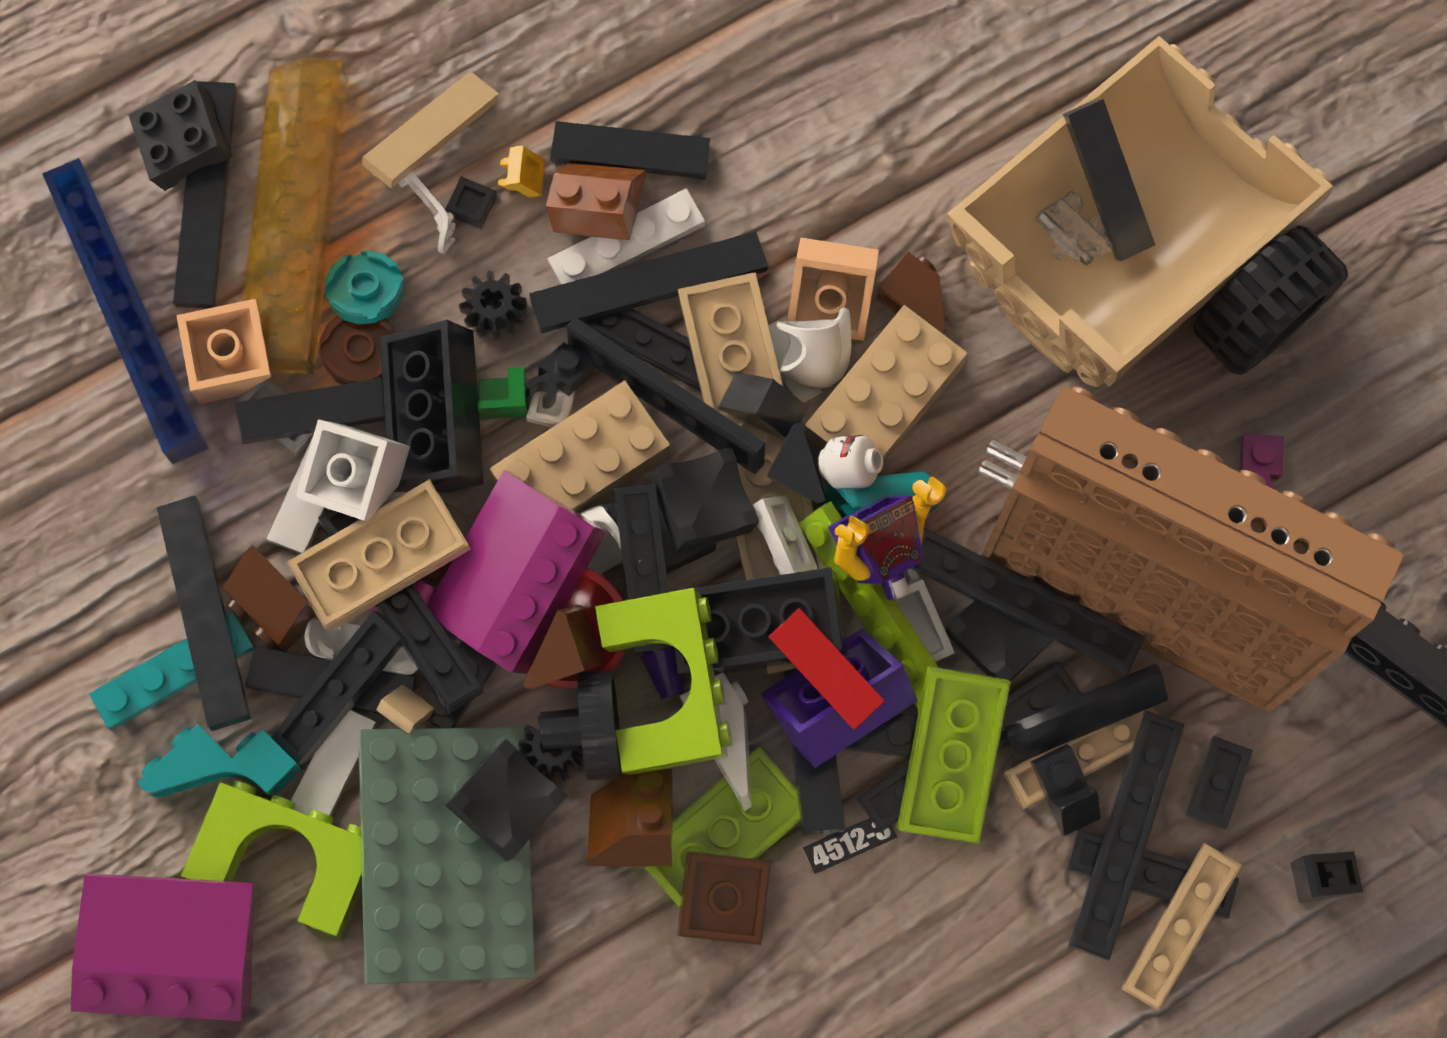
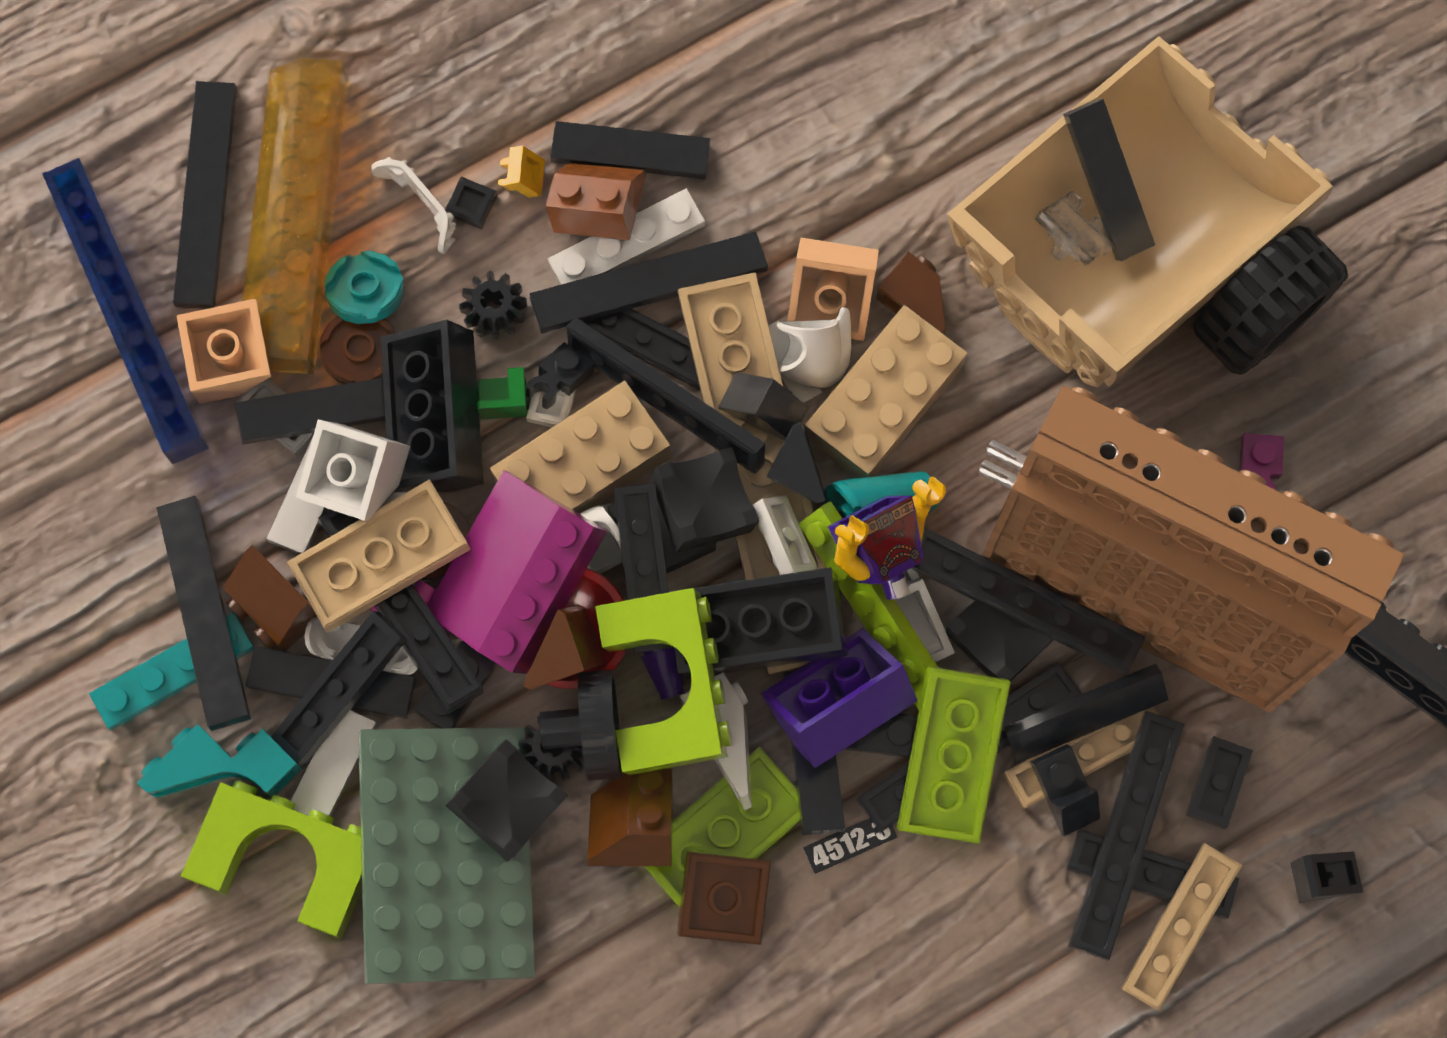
magenta slope [71,873,255,1021] -> none
black brick [128,80,232,191] -> none
tan tile [362,71,499,188] -> none
tan tile [376,684,435,734] -> none
red tile [769,608,886,730] -> none
white head [819,435,883,489] -> none

